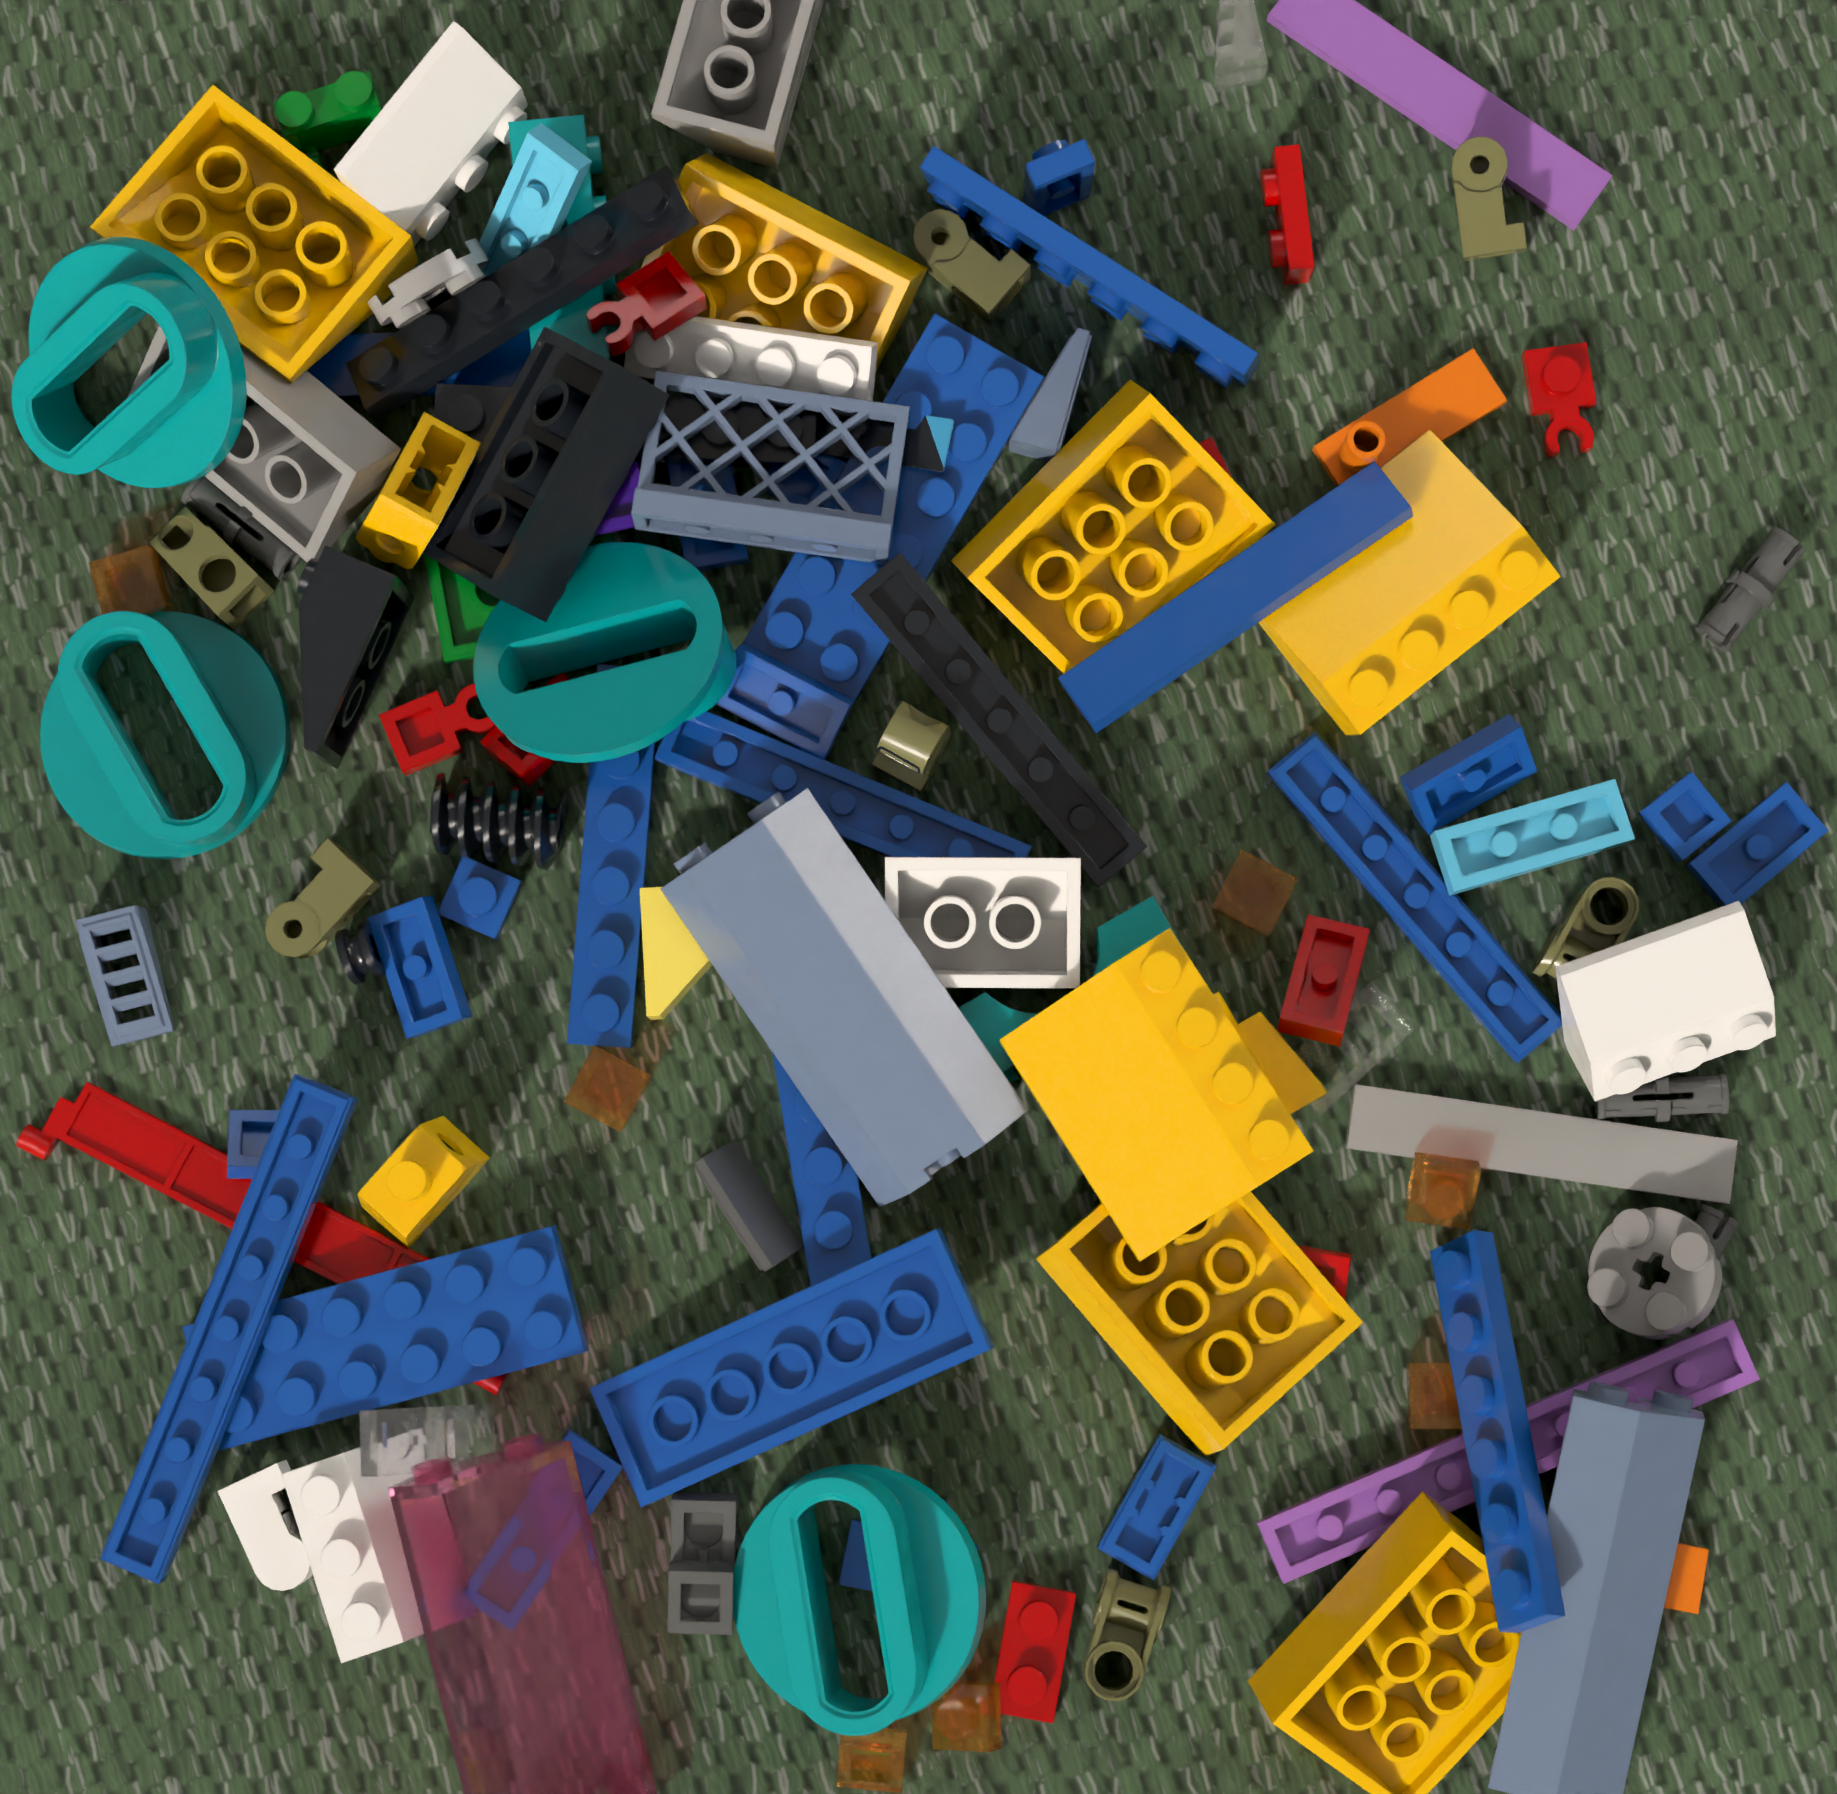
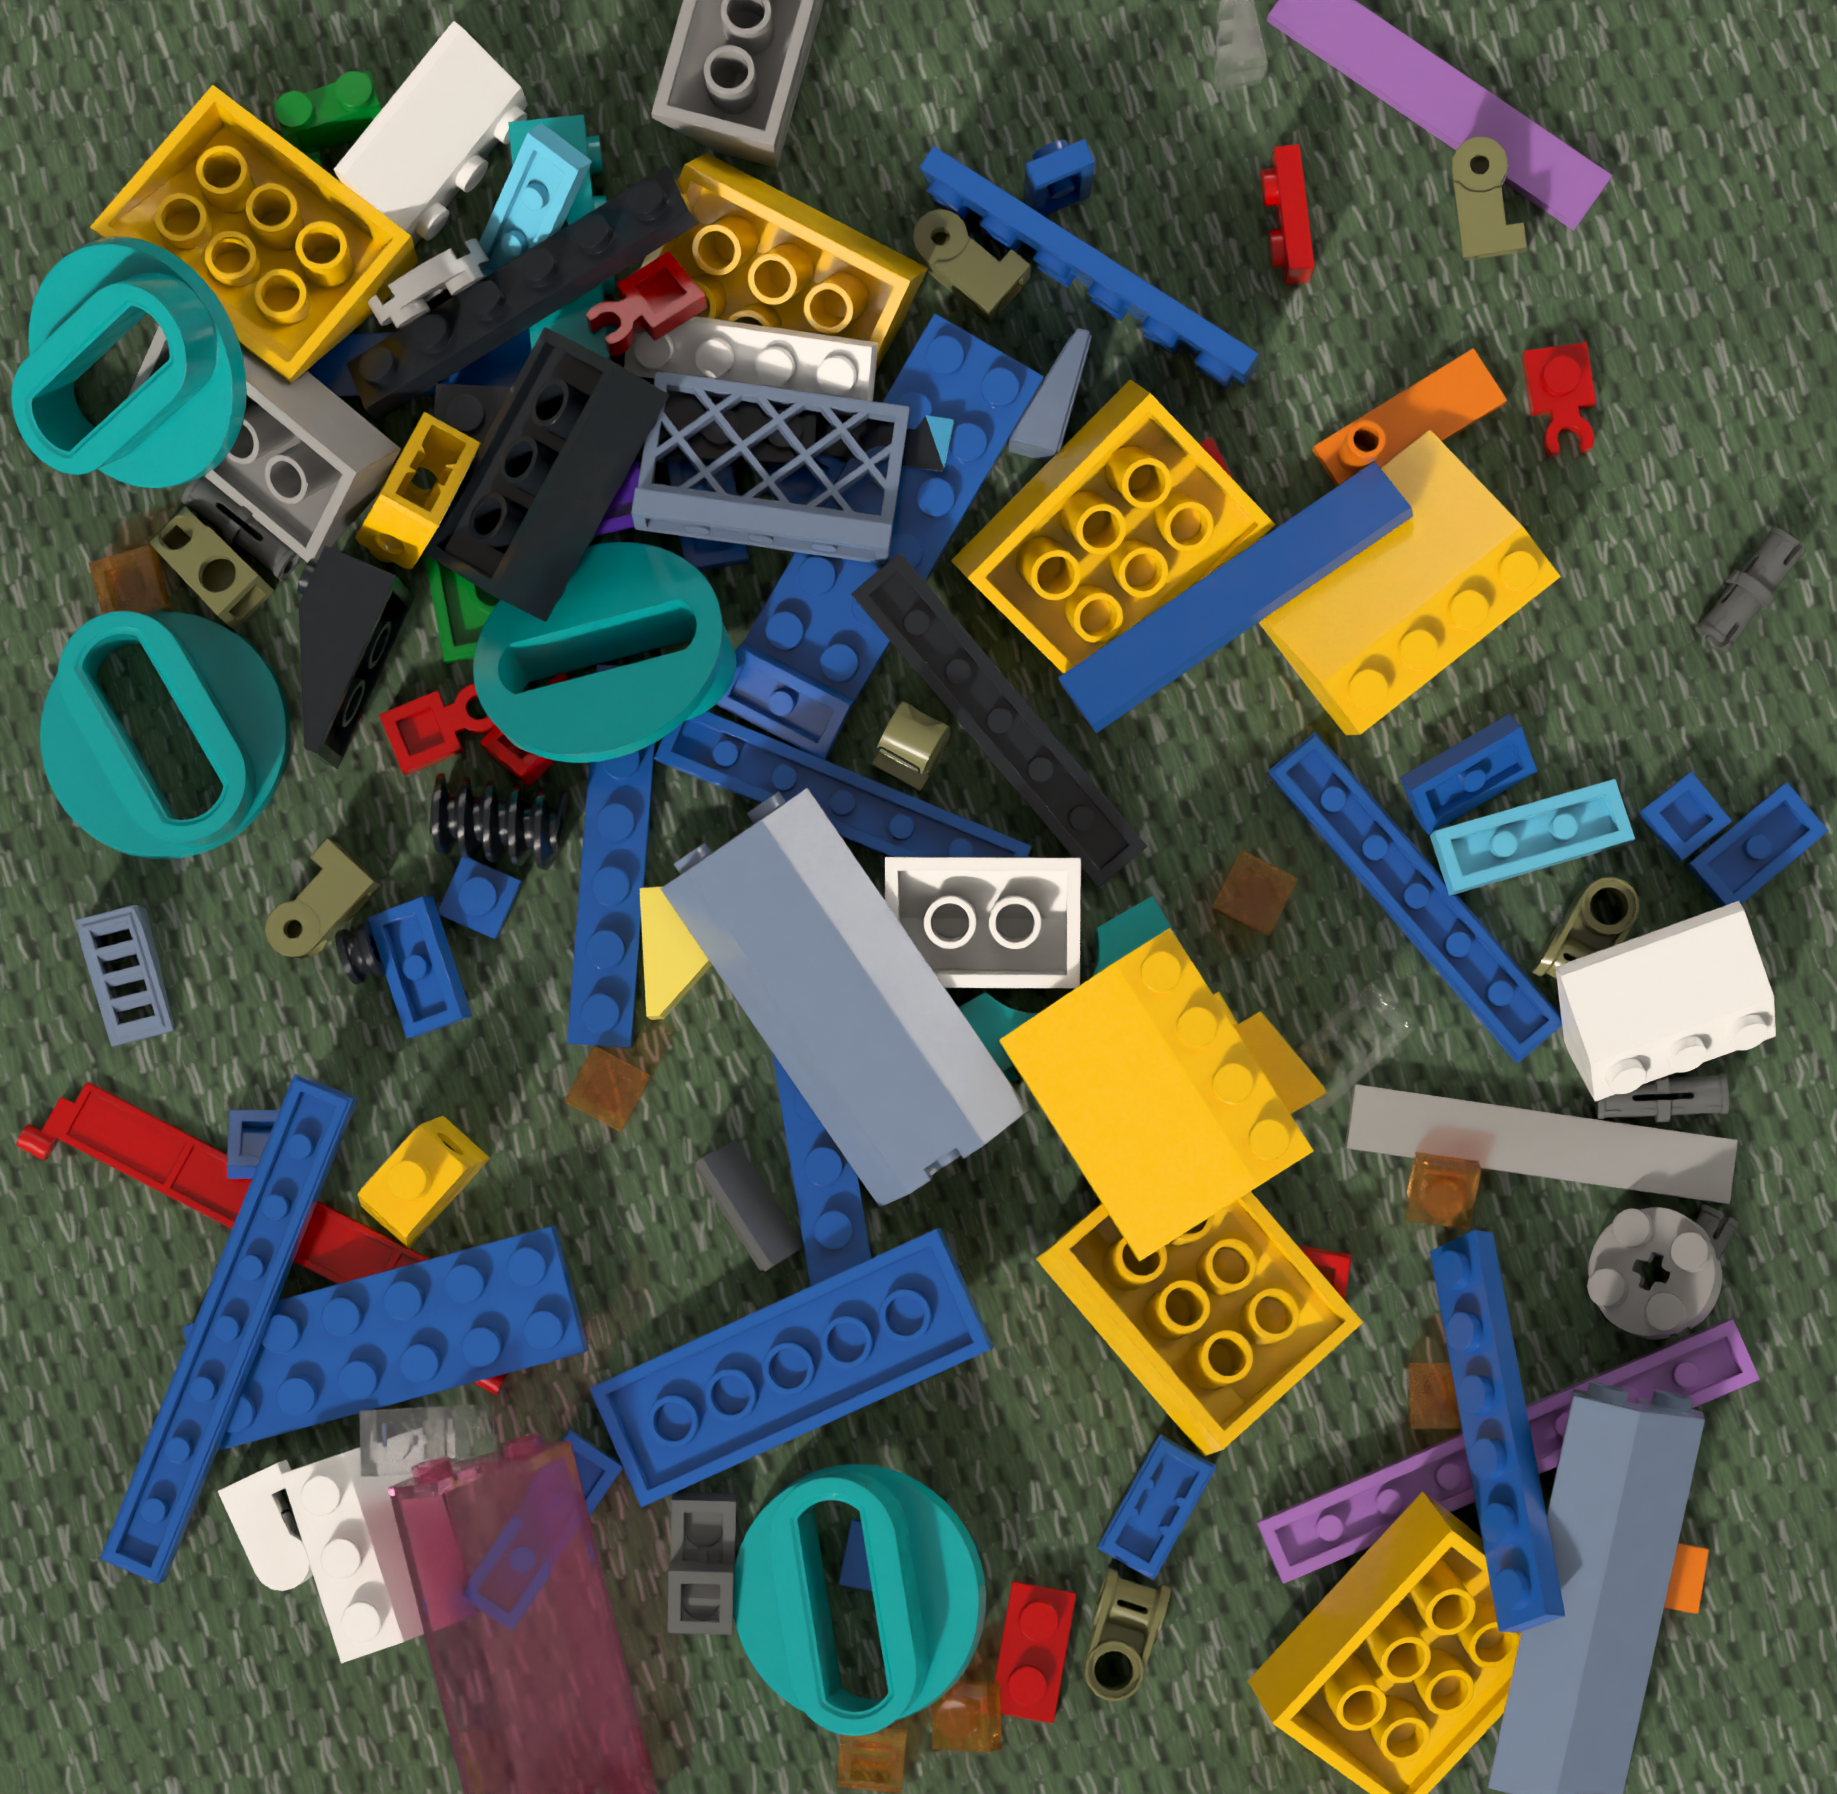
red plate [1277,914,1370,1047] -> none

